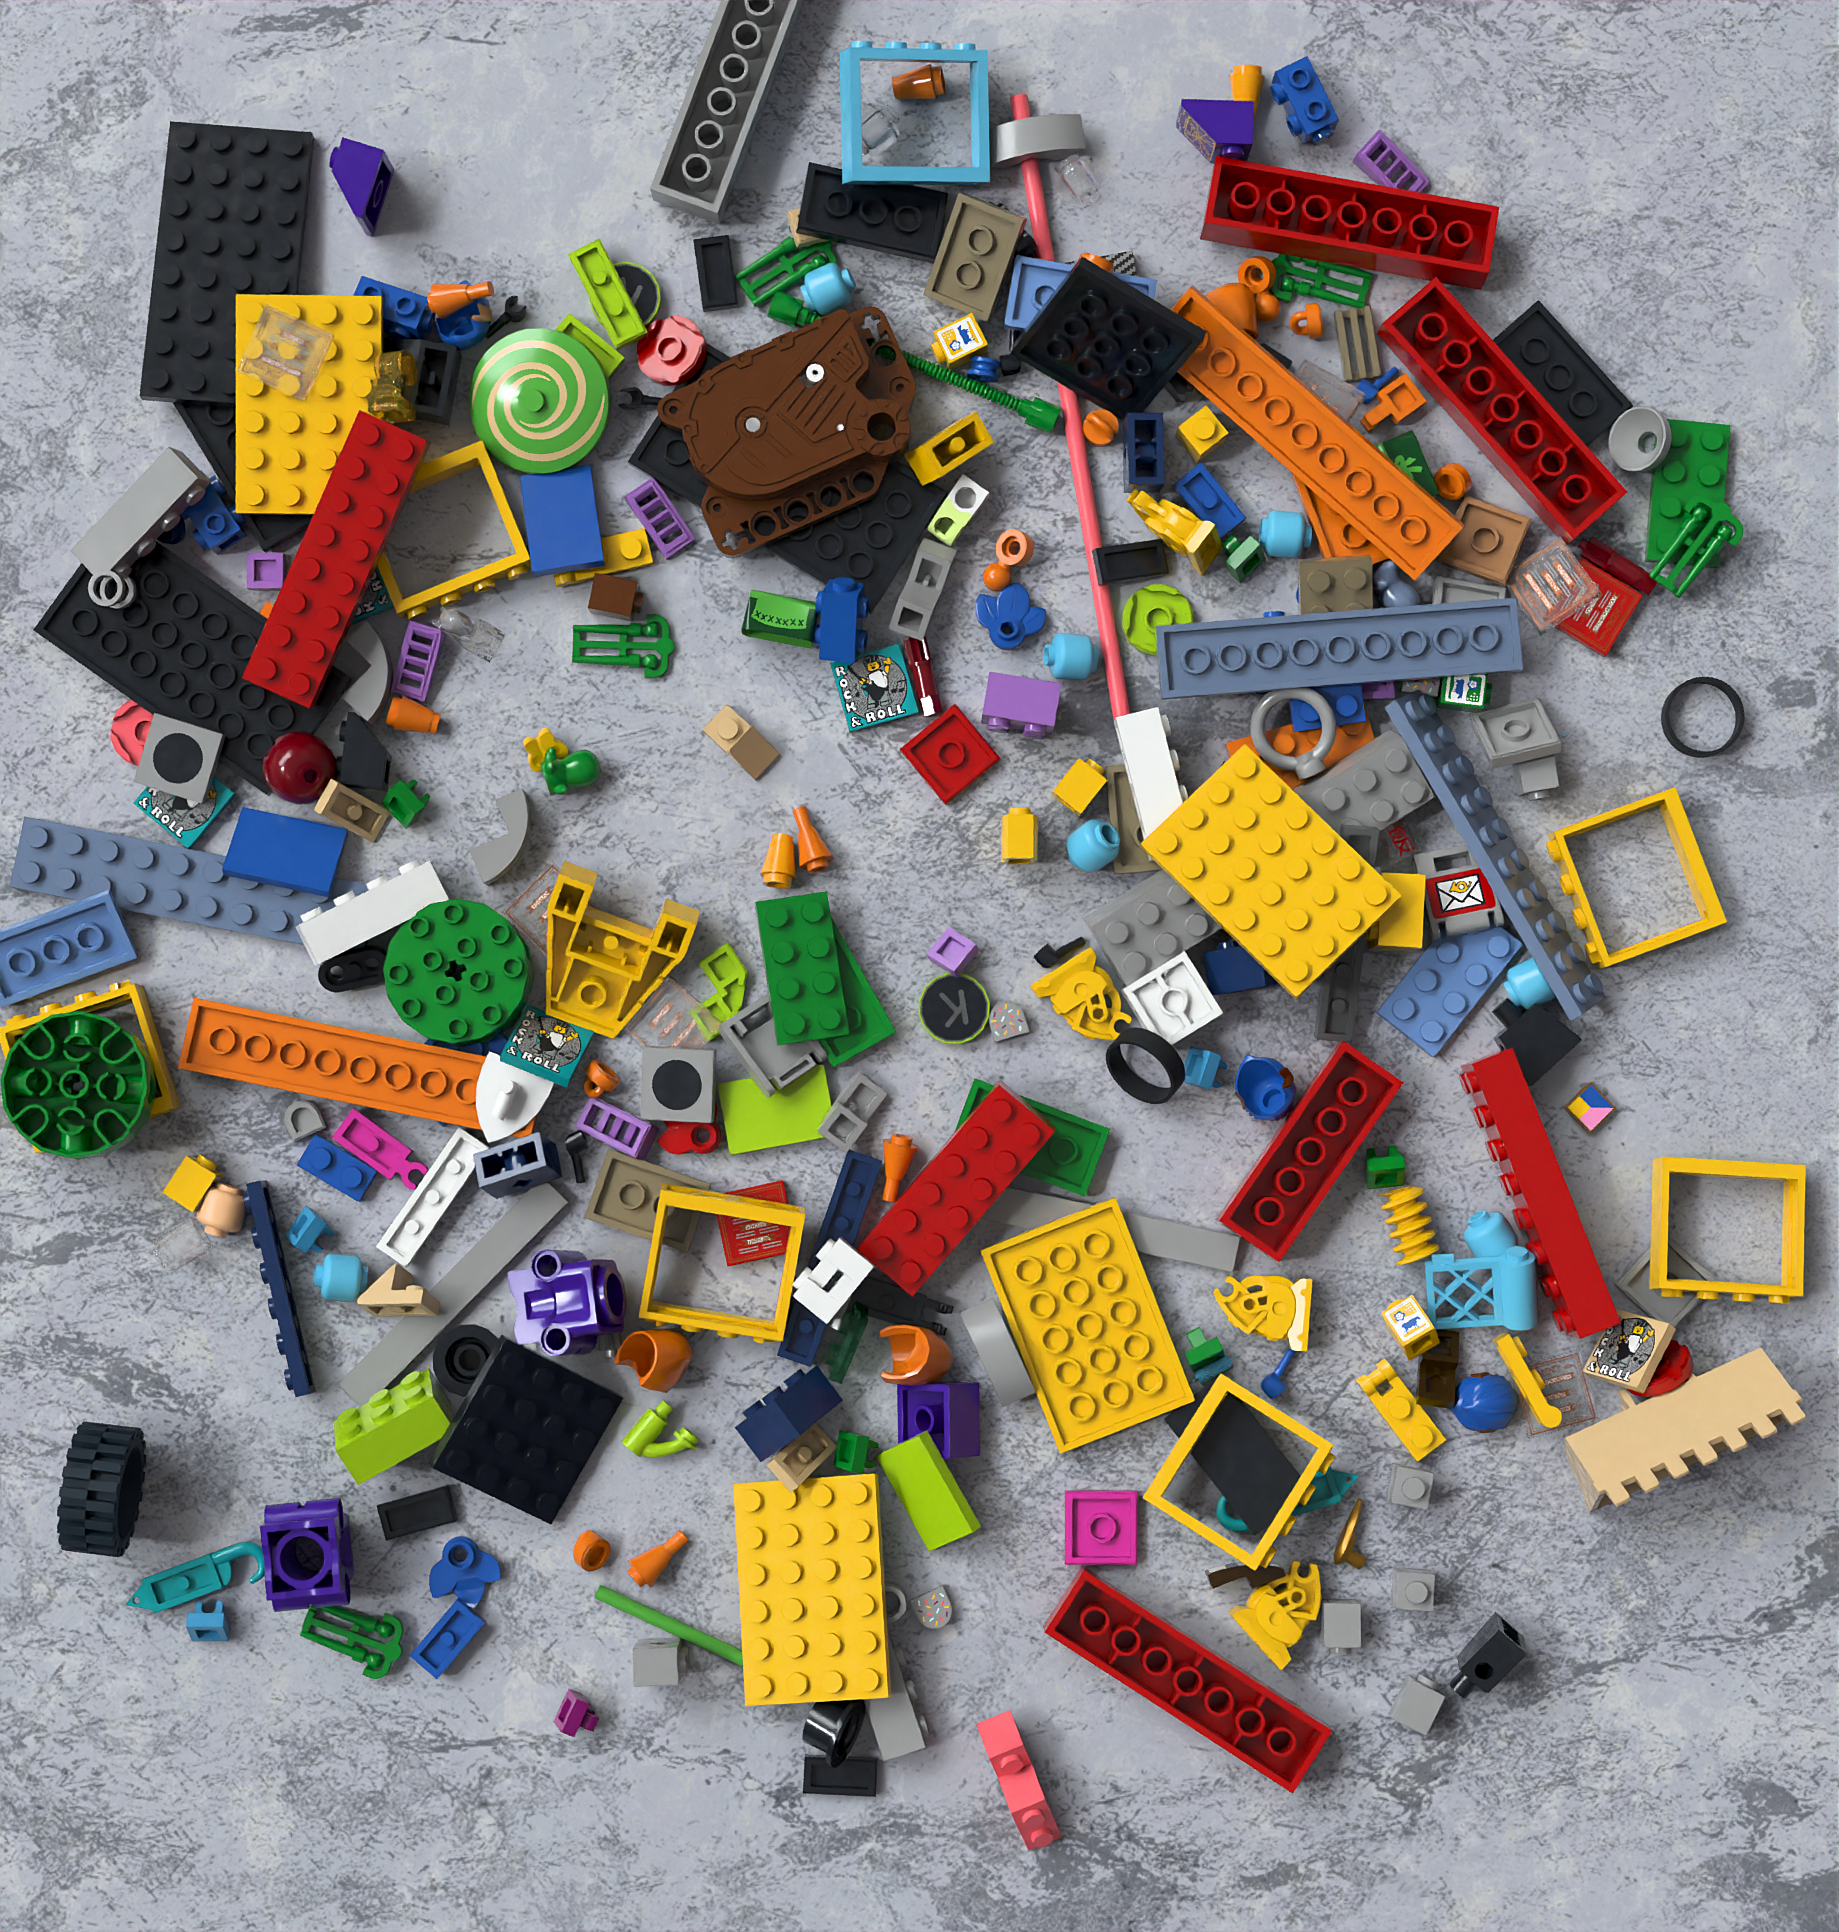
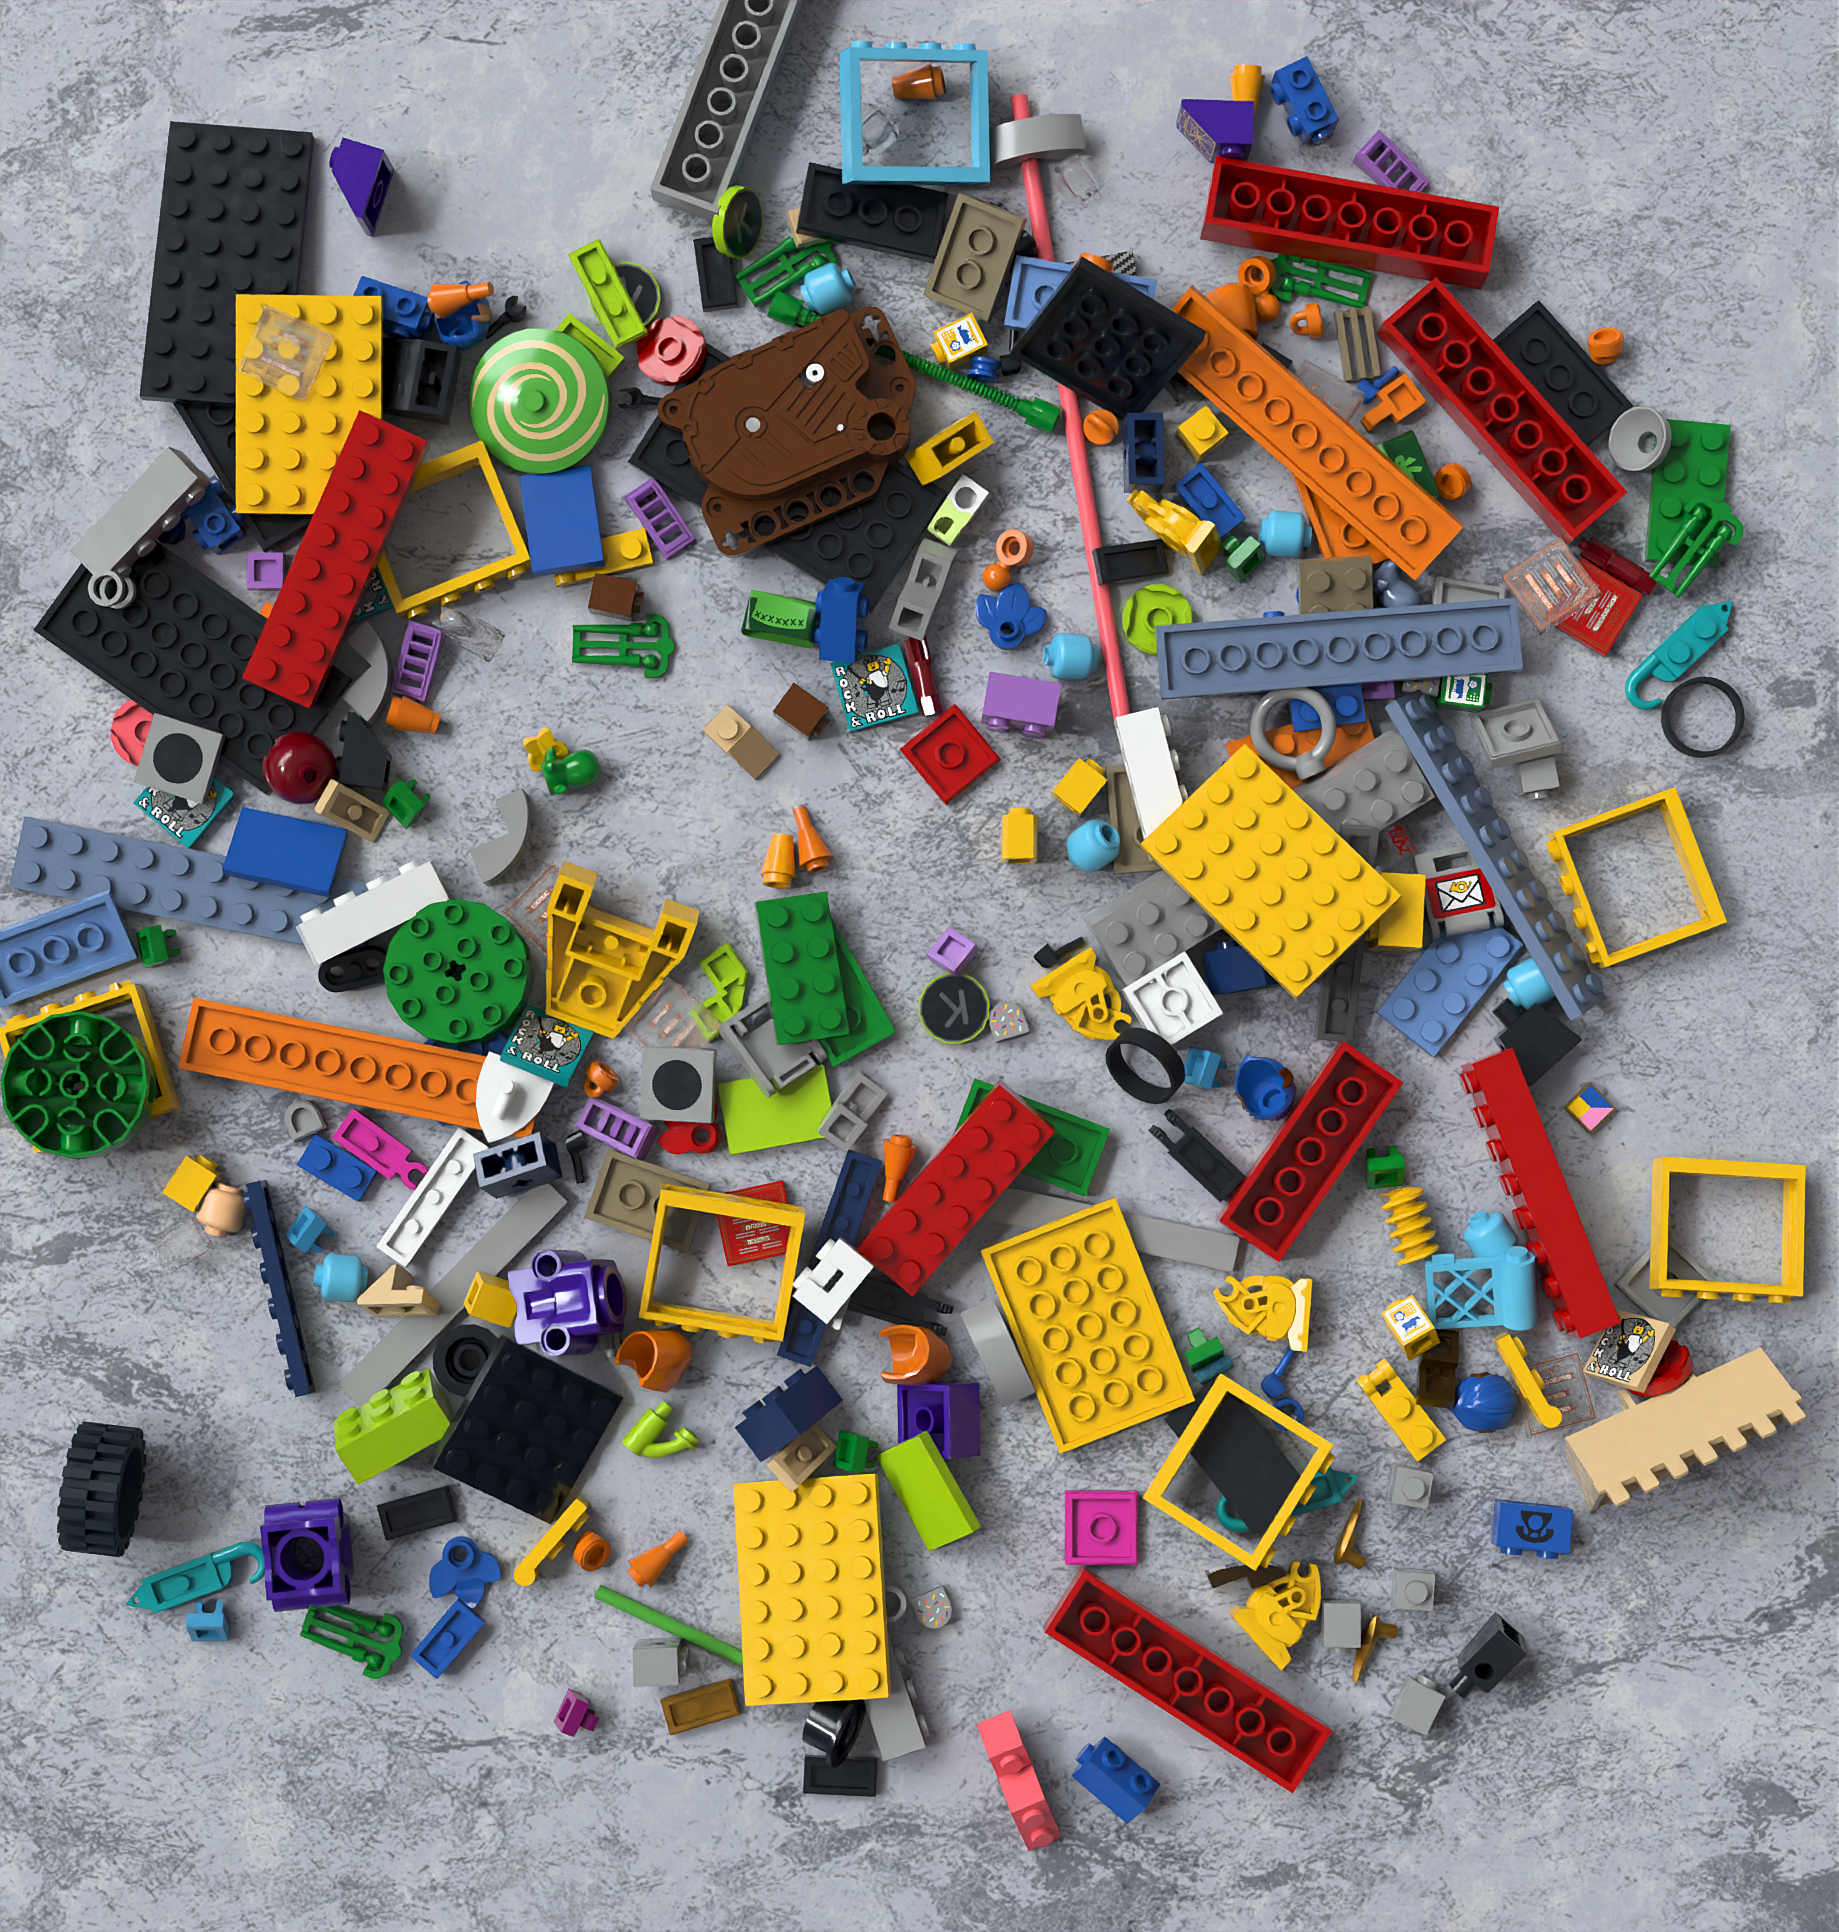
clear yellow leg [366,350,417,424] -> none
clear green plate [824,1302,868,1384] -> none
medium nougat tile [1437,495,1532,587] -> none
none -> green tile [136,925,181,968]
none -> yellow brick [464,1271,517,1328]
none -> yellow plate [514,1495,591,1586]
none -> pearl gold tile [660,1678,741,1736]
none -> tile [712,185,764,259]
none -> reddish brown brick [773,682,831,741]
none -> blue brick [1072,1736,1160,1824]
none -> black hinge [1148,1109,1245,1202]
none -> blue bush [1272,1397,1304,1431]
none -> pearl gold bar [1352,1616,1397,1683]
none -> blue brick [1491,1499,1573,1559]
none -> orange tile [1587,327,1624,366]
none -> teal plate [1625,601,1733,710]

